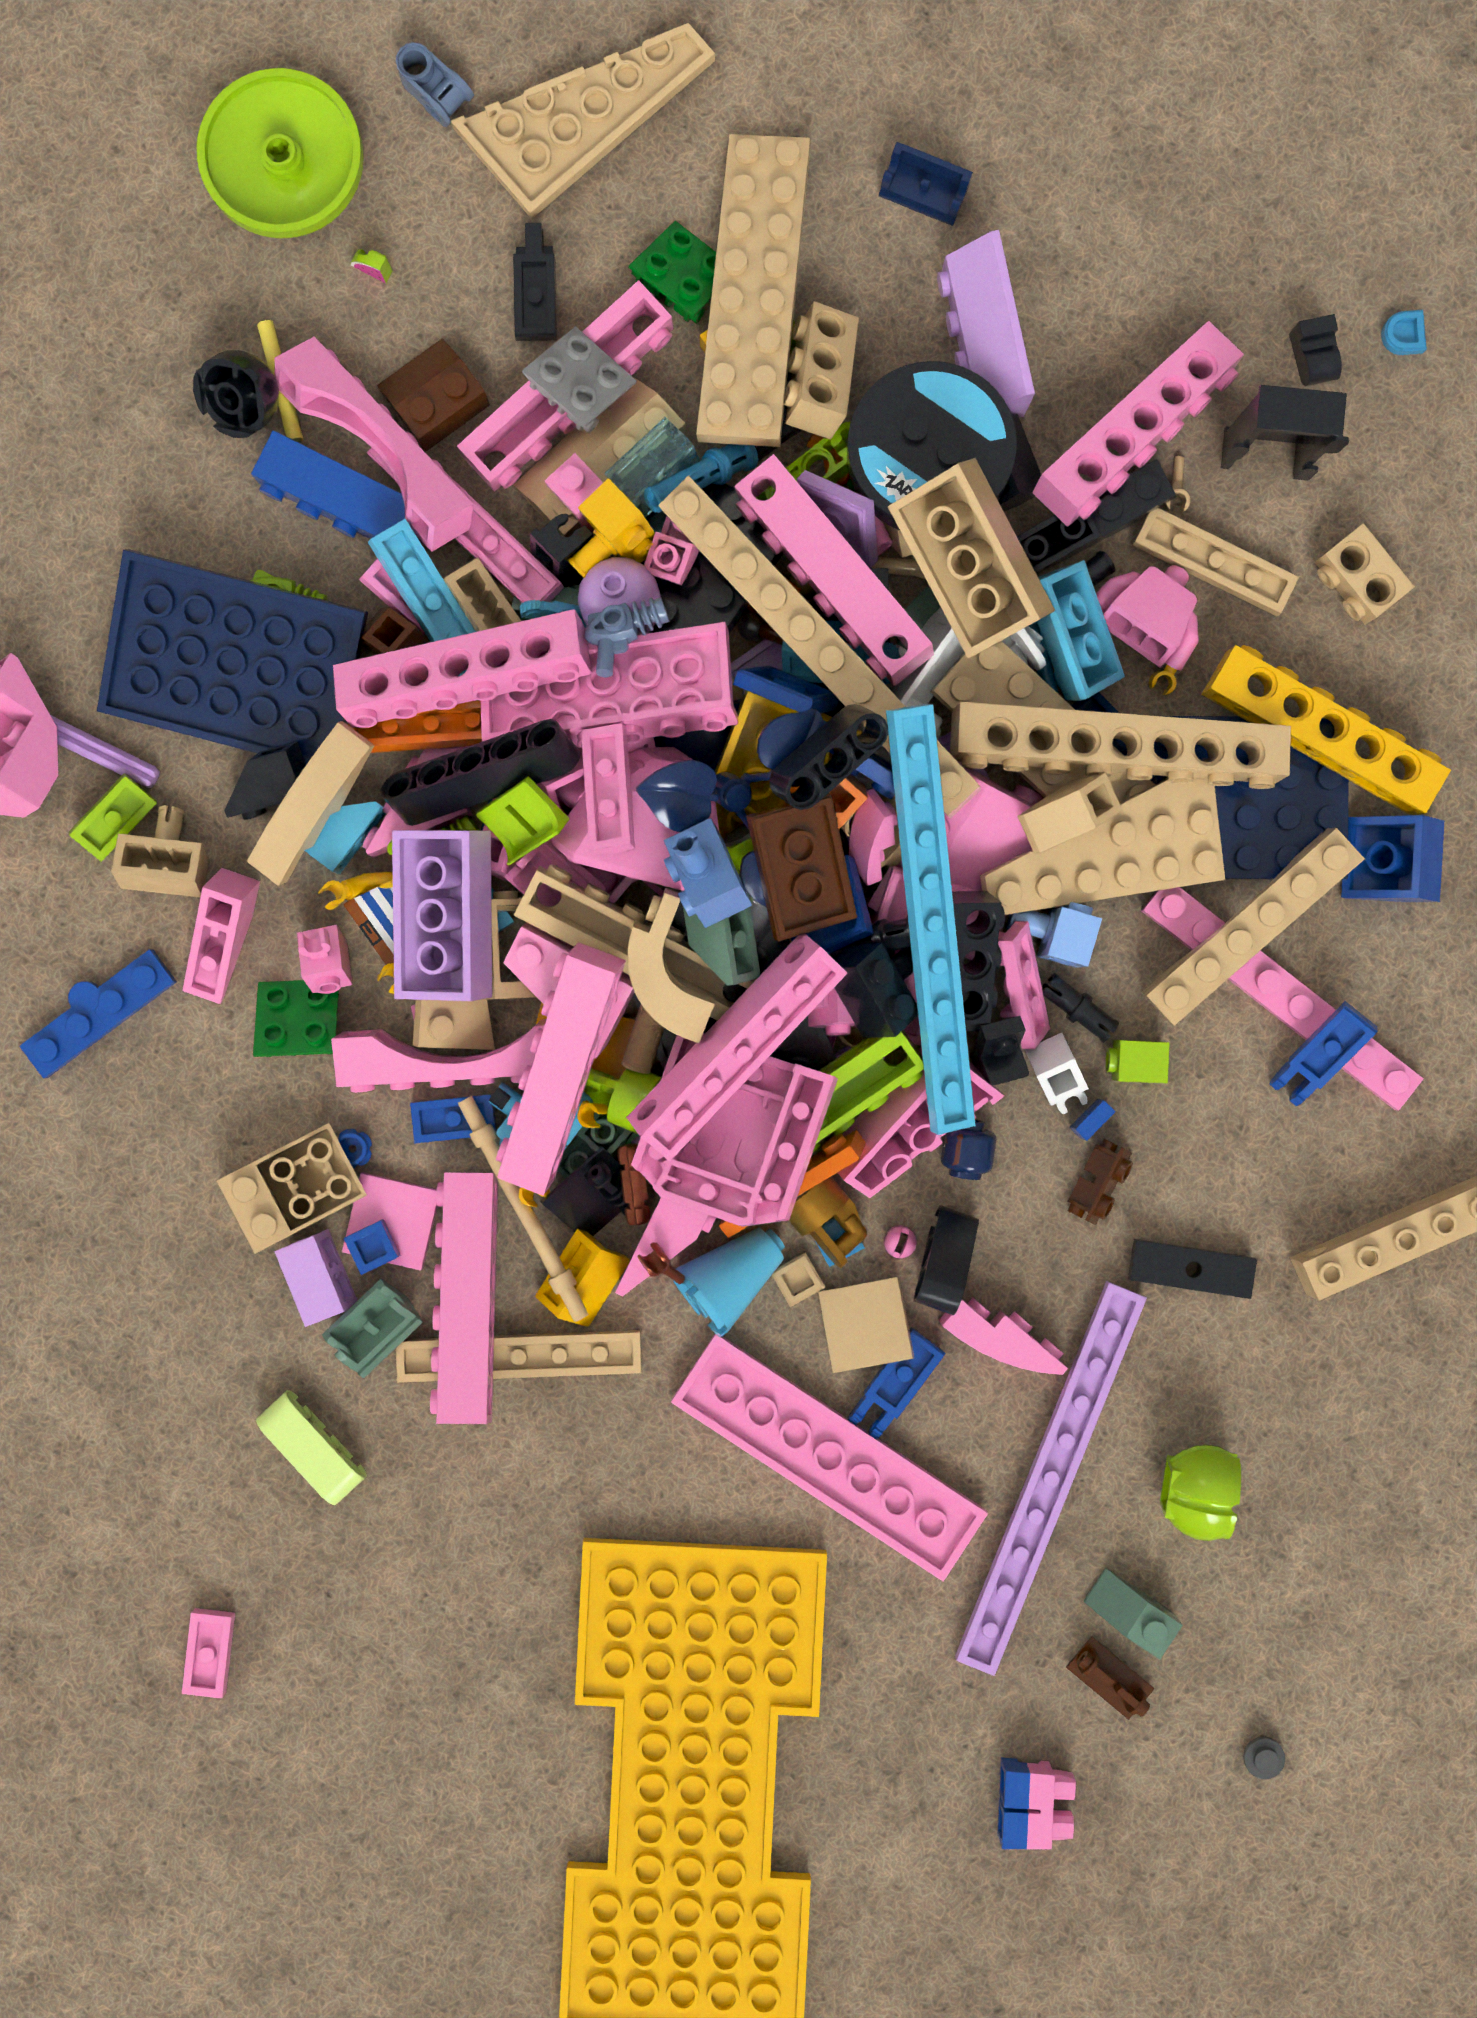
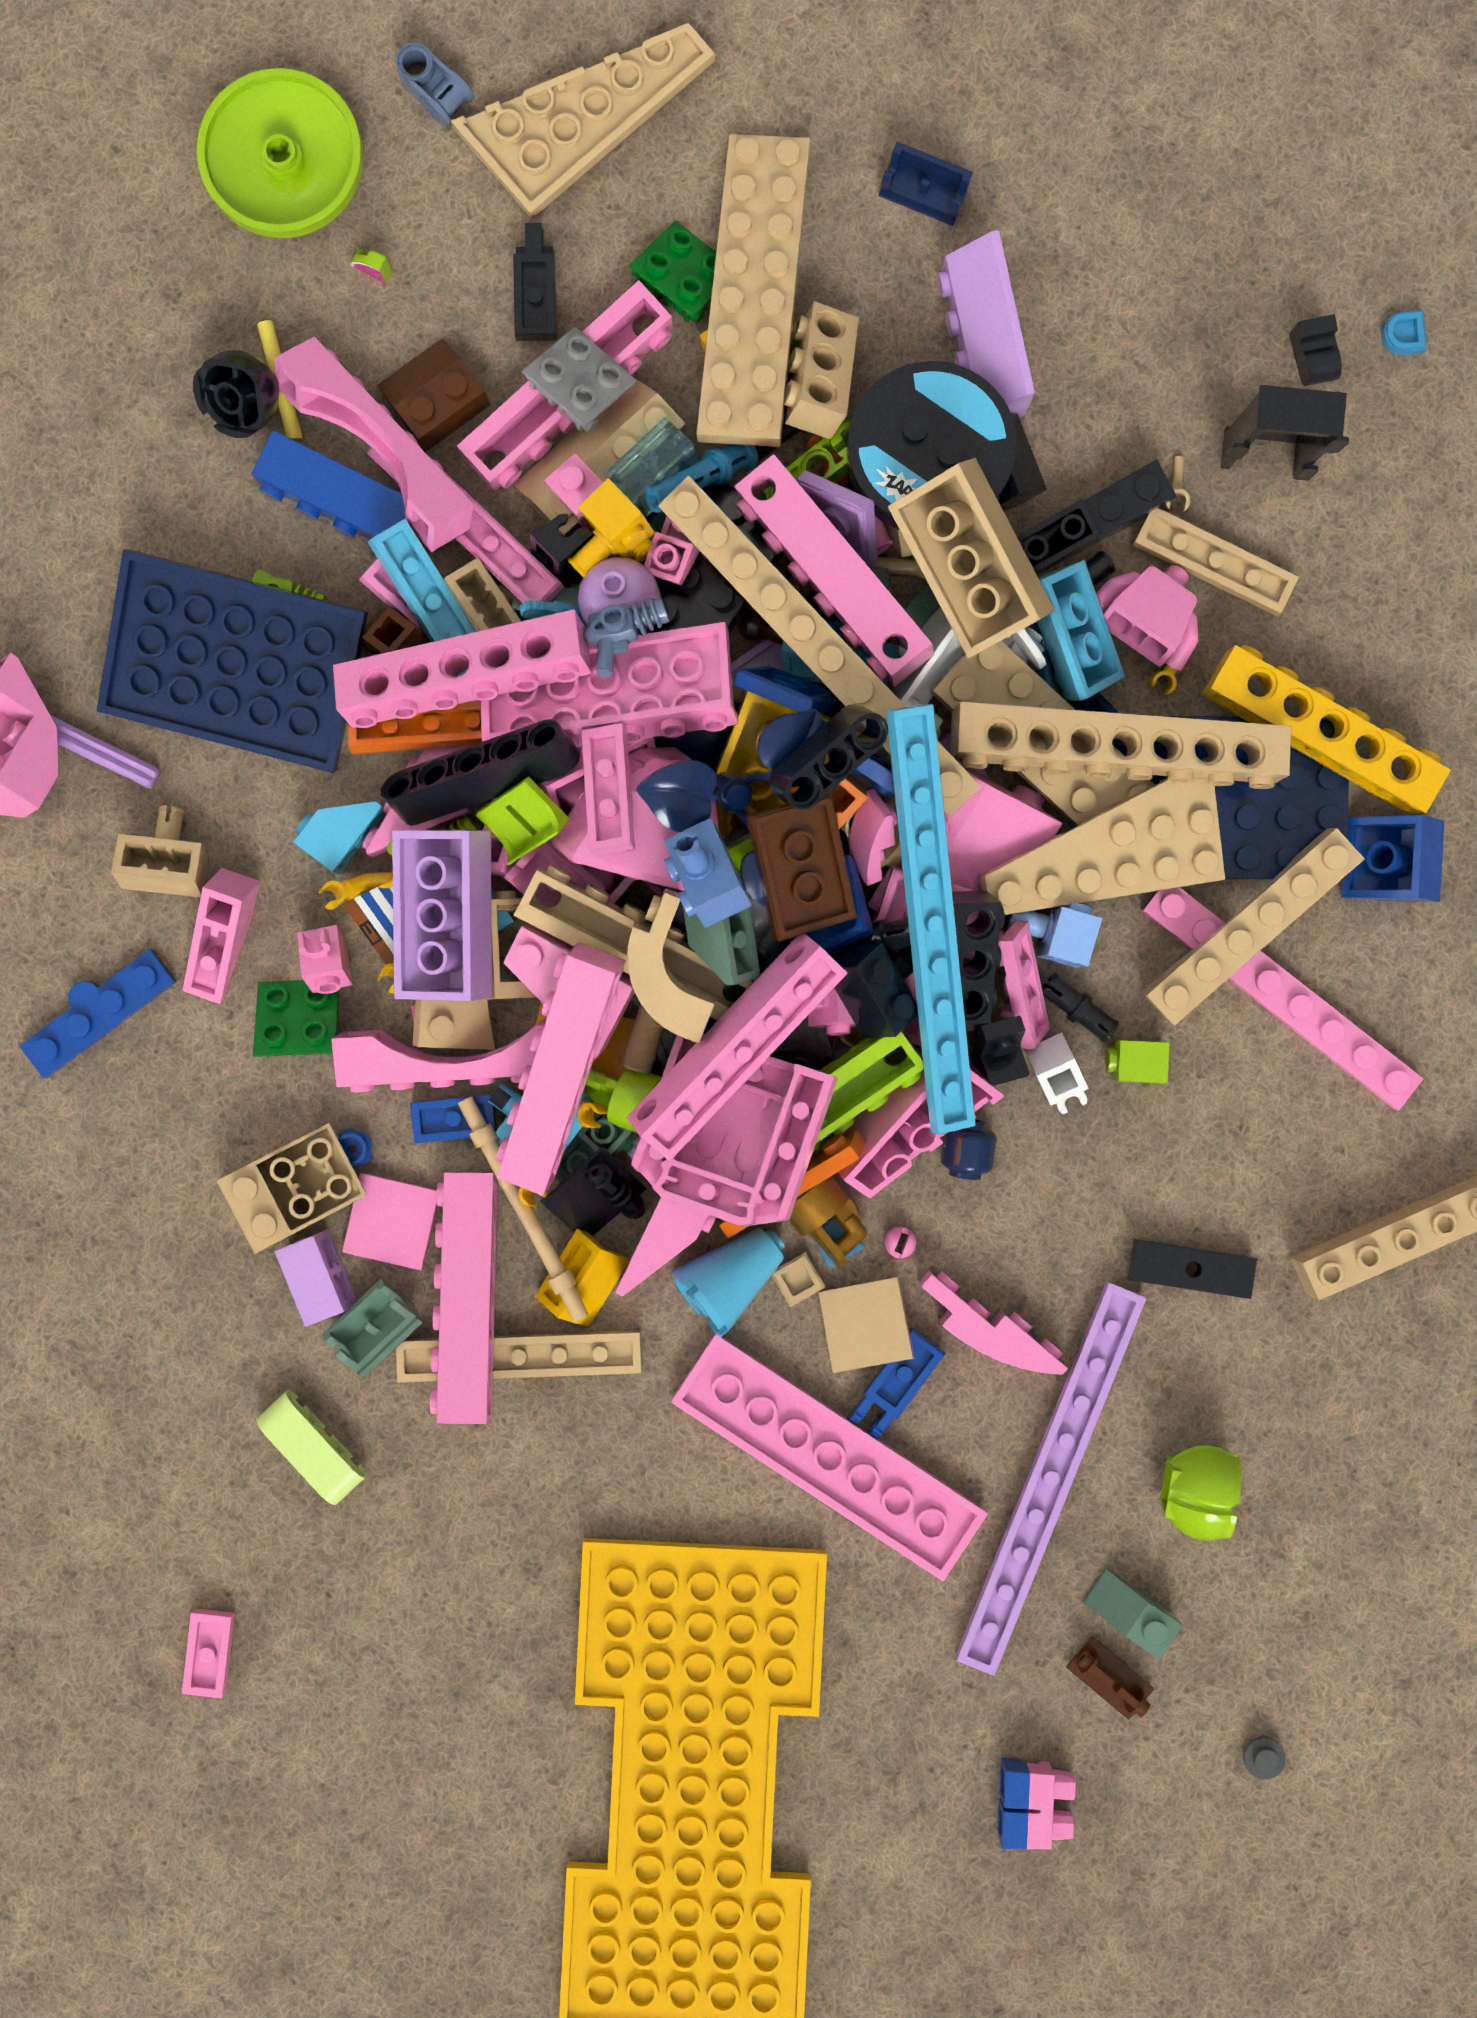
lime plate [69,773,157,862] -> none
black slope [224,741,306,820] -> none
tan slope [247,721,375,886] -> none
blue tile [343,1219,401,1275] -> none
copper axle [617,1144,651,1225] -> none
copper hand [637,1242,685,1284] -> none
black beam [914,1205,979,1315] -> none
tan slope [1017,772,1122,854] -> none
bright pink brick [1032,321,1244,527] -> none
reddish brown hinge [1067,1138,1133,1225] -> none
blue tile [1069,1099,1116,1141] -> none
blue hinge [1269,1001,1378,1106] -> none
tan brick [1315,523,1415,625] -> none

